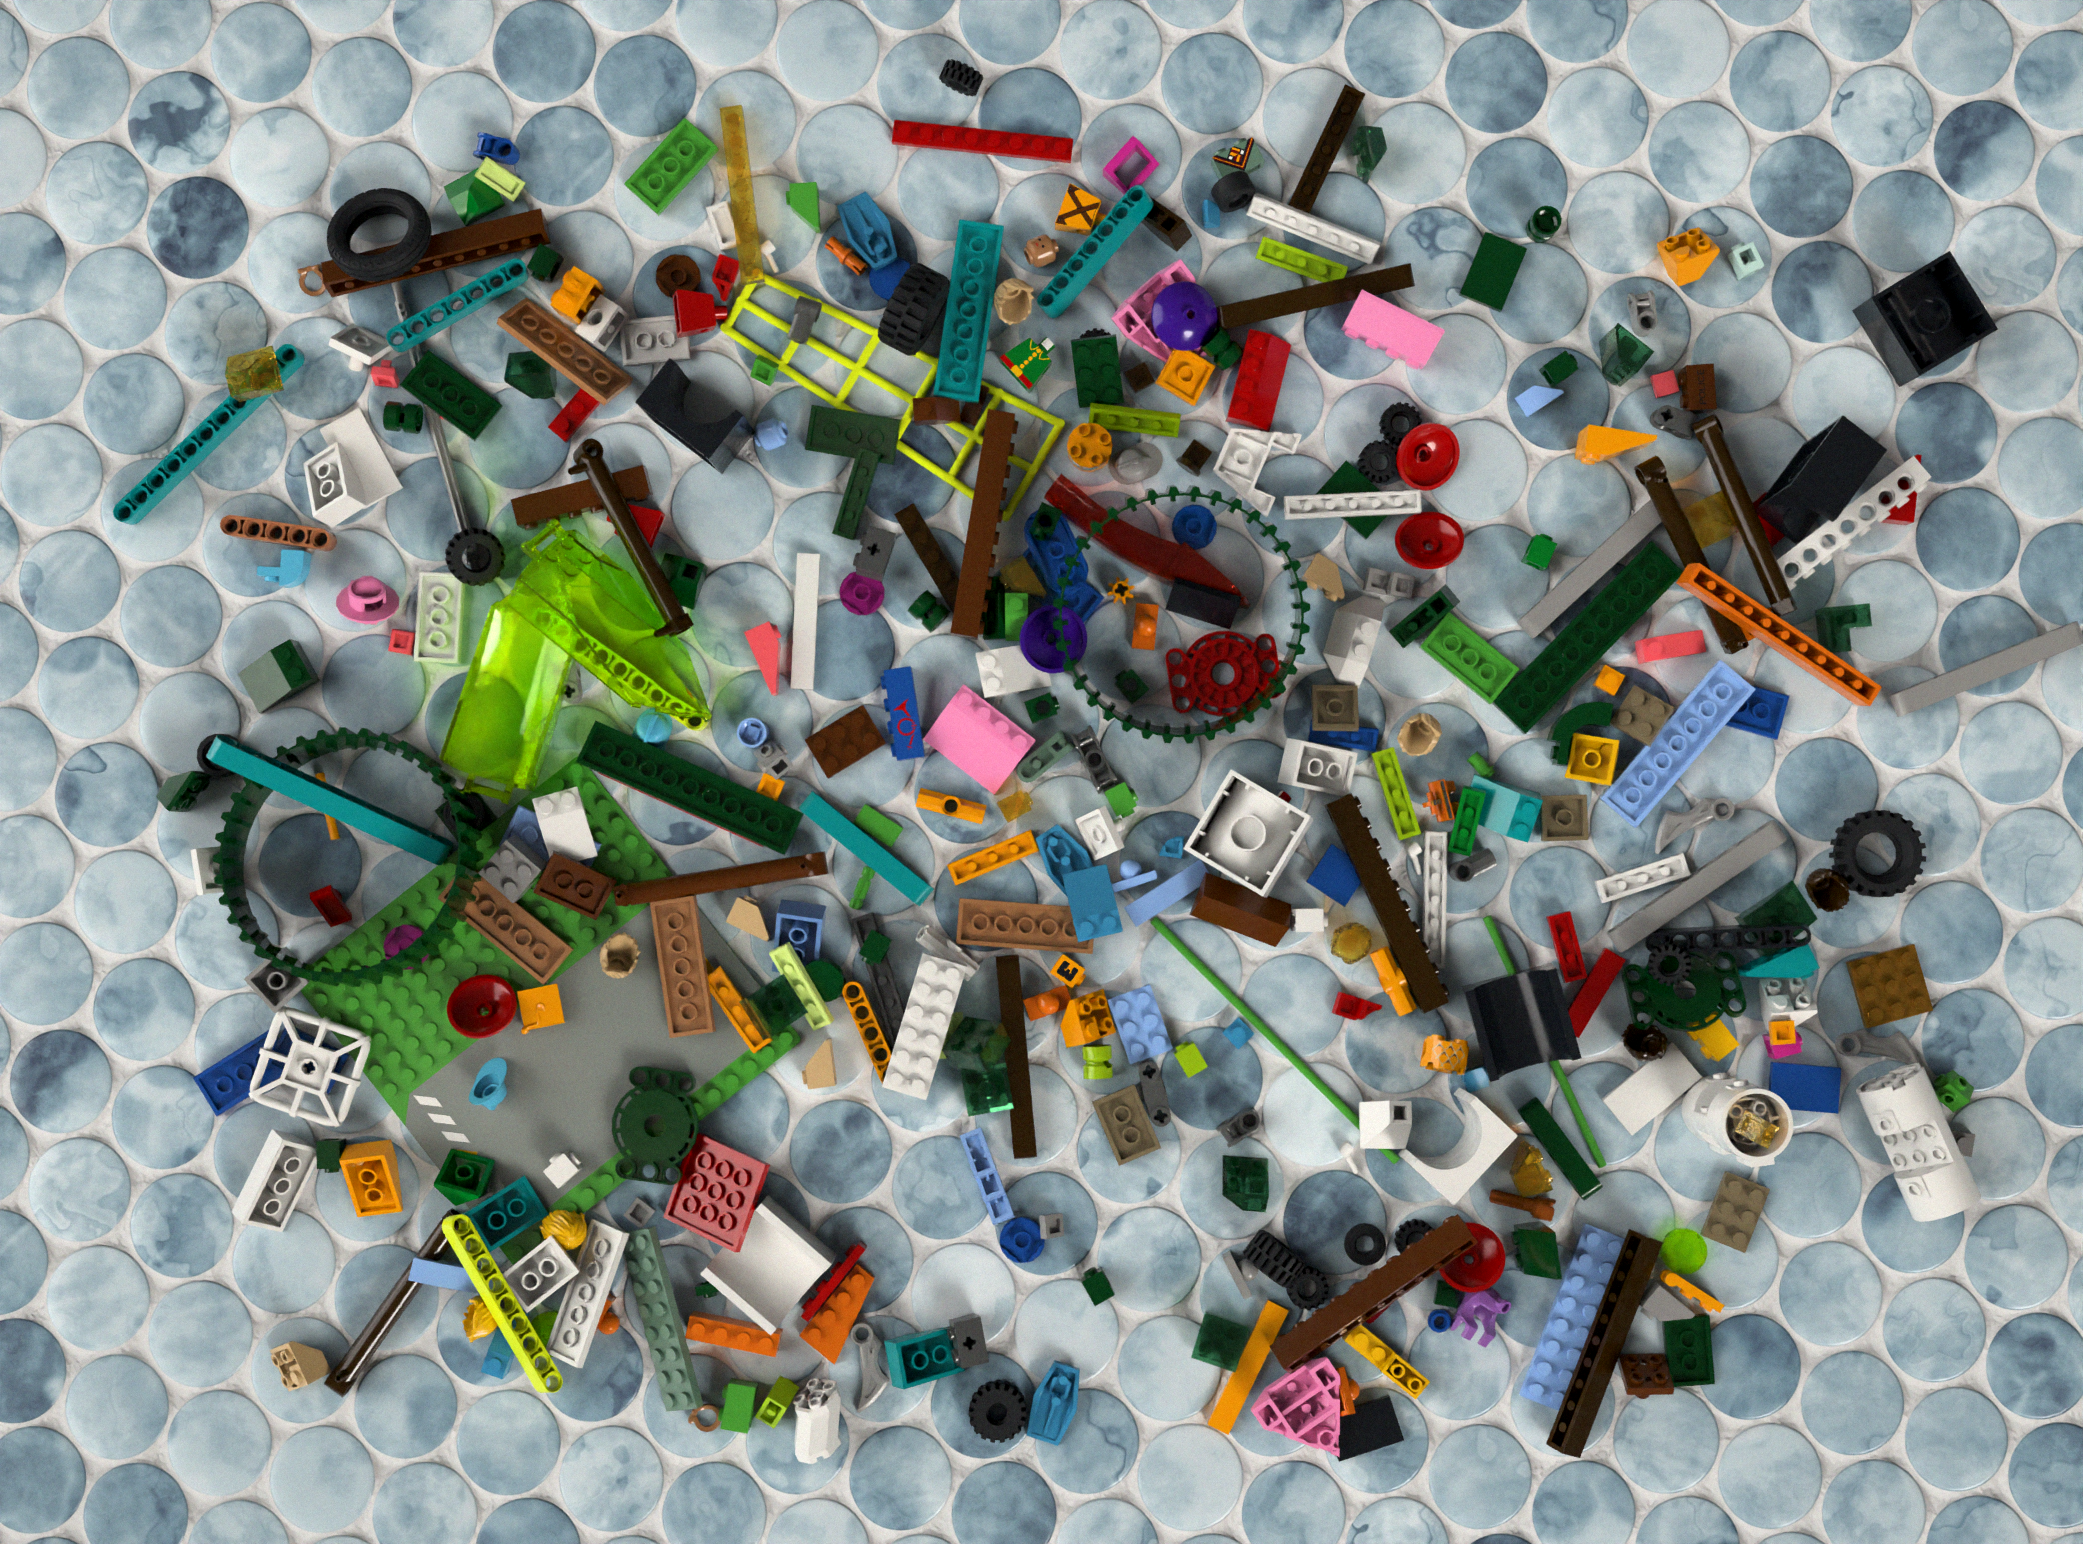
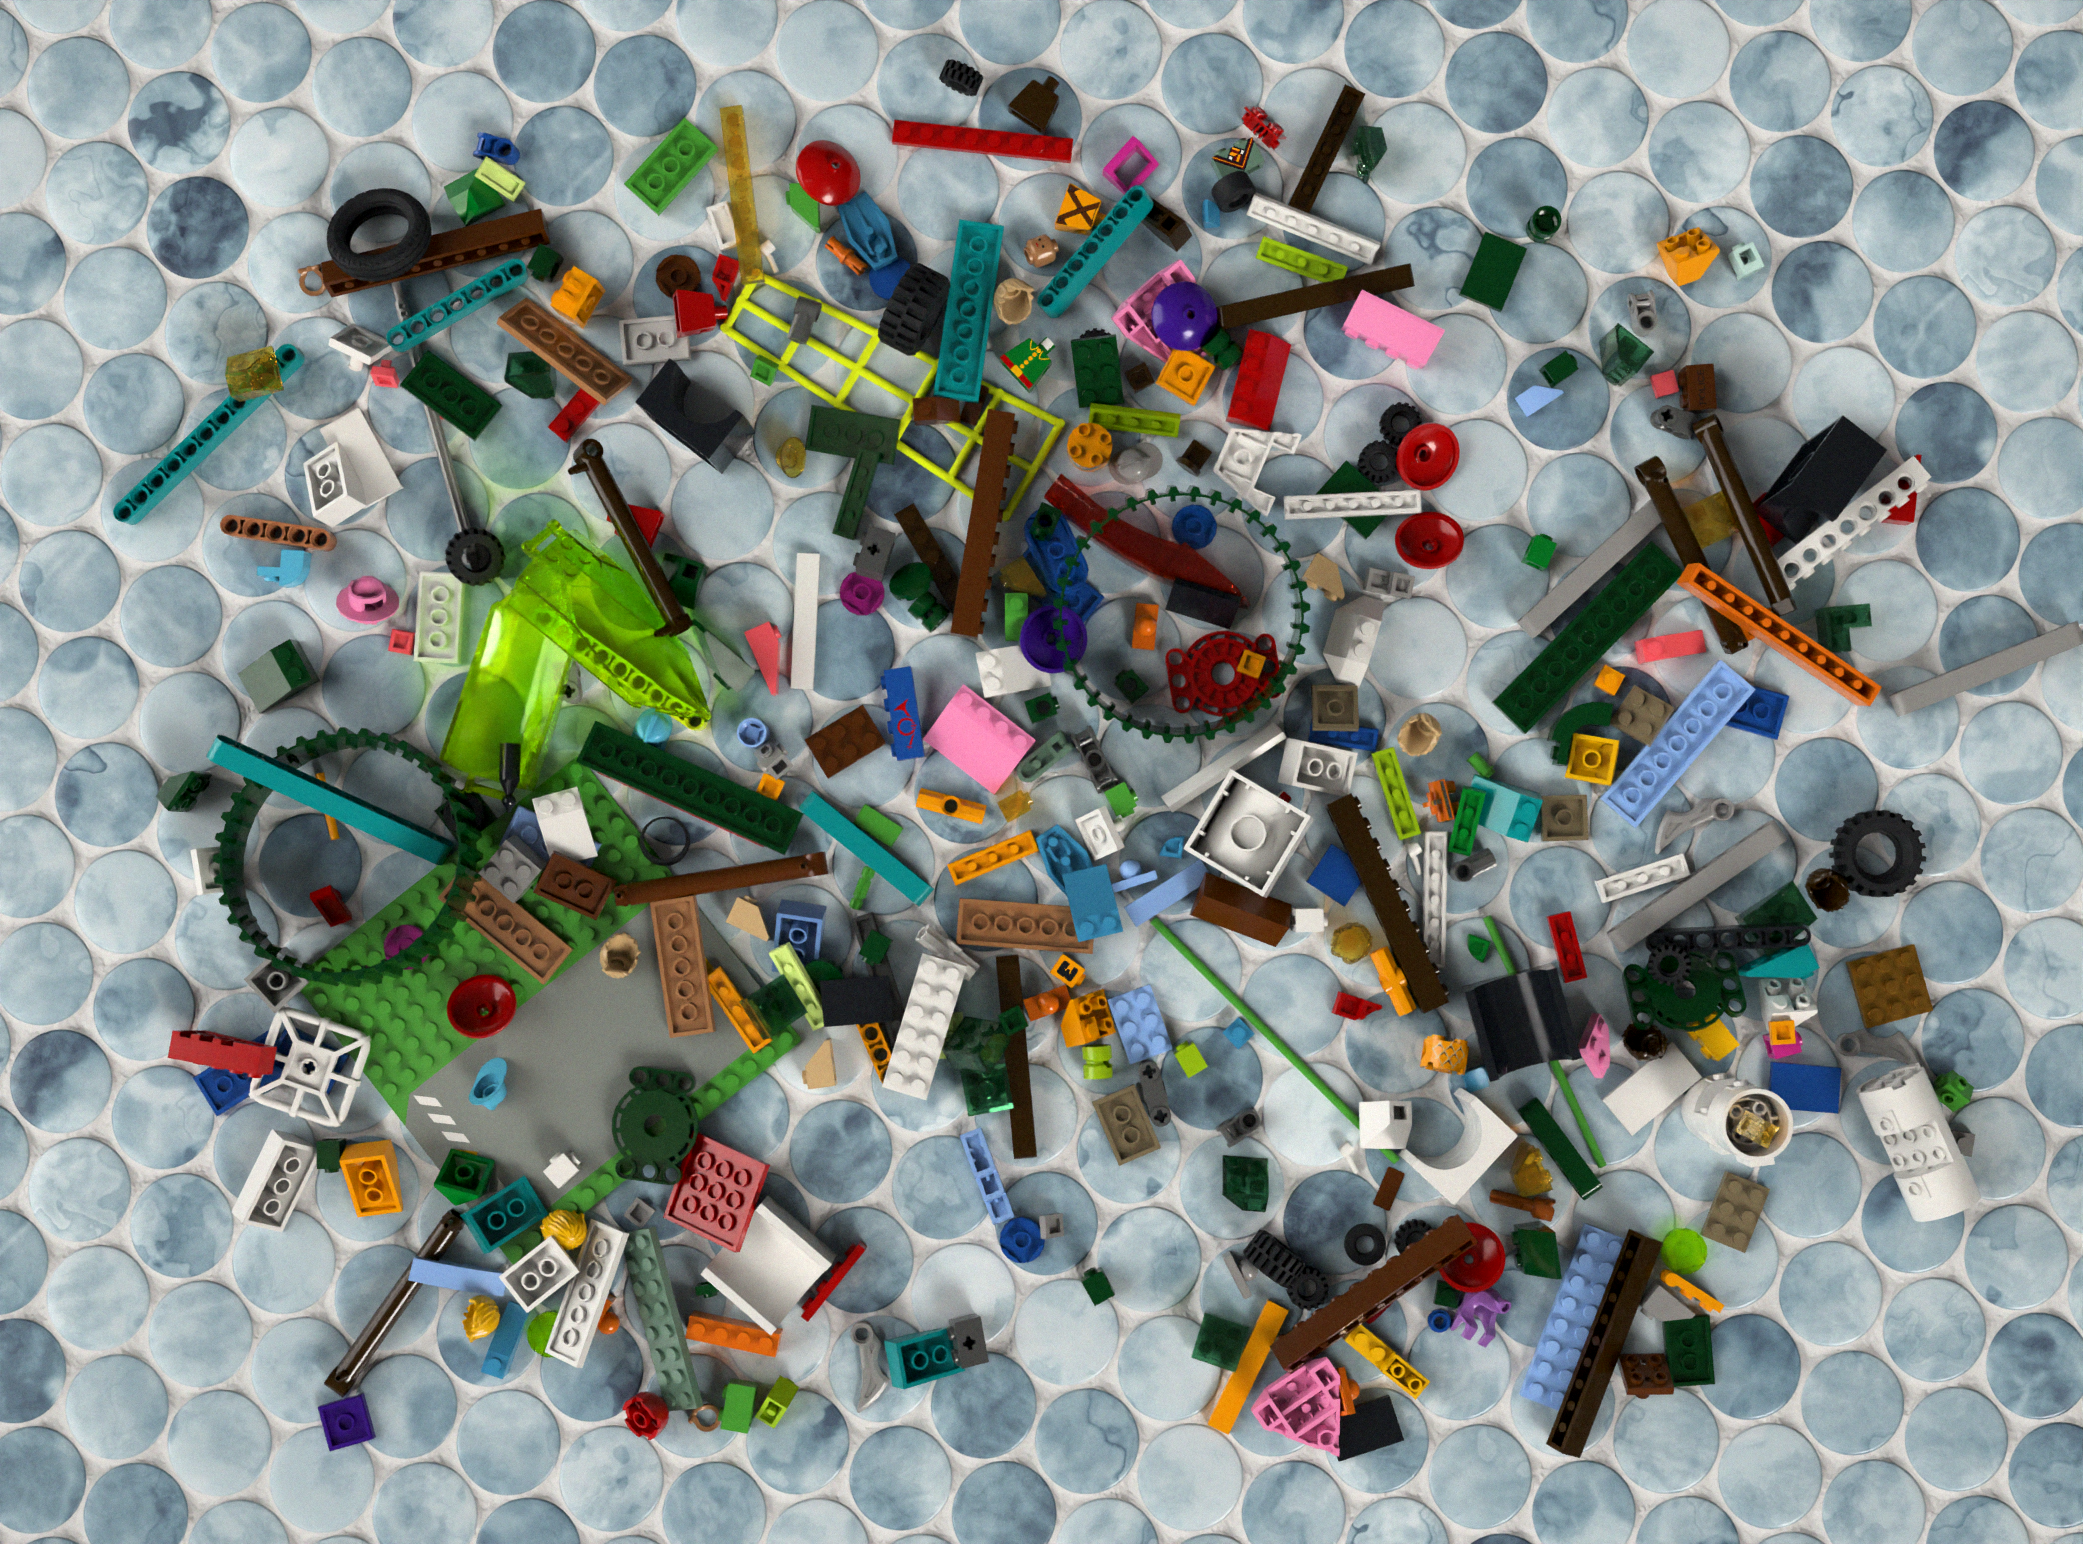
black tyre [197,734,240,777] -> none
tan slope [270,1341,332,1391] -> none
dark green wheel [383,401,423,434] -> none
neon yellow beam [442,1214,563,1393] -> none
reddish brown brick [511,465,653,531] -> none
light orange hat [517,983,565,1034] -> none
white brick [575,294,630,352] -> none
light blue head [753,418,789,451] -> none
white brick [793,1378,841,1464] -> none
orange wing [799,1263,875,1365] -> none
black tyre [969,1380,1026,1443] -> none
dark green hinge [983,577,1005,640] -> none
dark azure piece [1027,1360,1080,1446] -> none
light orange gear [1107,577,1135,605] -> none
dark green slope [1389,584,1460,648] -> none
bright green plate [1419,612,1519,705] -> none
red tile [1568,948,1626,1038] -> none
light orange slope [1575,424,1657,465] -> none
black piece [1852,251,1998,387] -> none
none -> red wedge [168,1030,277,1078]
none -> dark purple tile [318,1393,376,1451]
none -> black wheel [499,743,521,813]
none -> red cylinder [622,1391,669,1440]
none -> black tyre [640,817,690,866]
none -> slope [692,618,756,692]
none -> clear yellow piece [776,437,806,478]
none -> red dish [796,140,861,206]
none -> black tile [820,975,893,1027]
none -> dark green tile [889,562,933,601]
none -> dark green brick [998,1004,1029,1036]
none -> dark brown torso [1008,76,1059,136]
none -> white tile [1161,723,1286,812]
none -> light orange plate [1237,649,1266,679]
none -> red hinge [1242,106,1287,150]
none -> reddish brown sticker [1373,1167,1405,1211]
none -> green tile [1467,934,1491,963]
none -> bright pink plate [1578,1013,1610,1078]

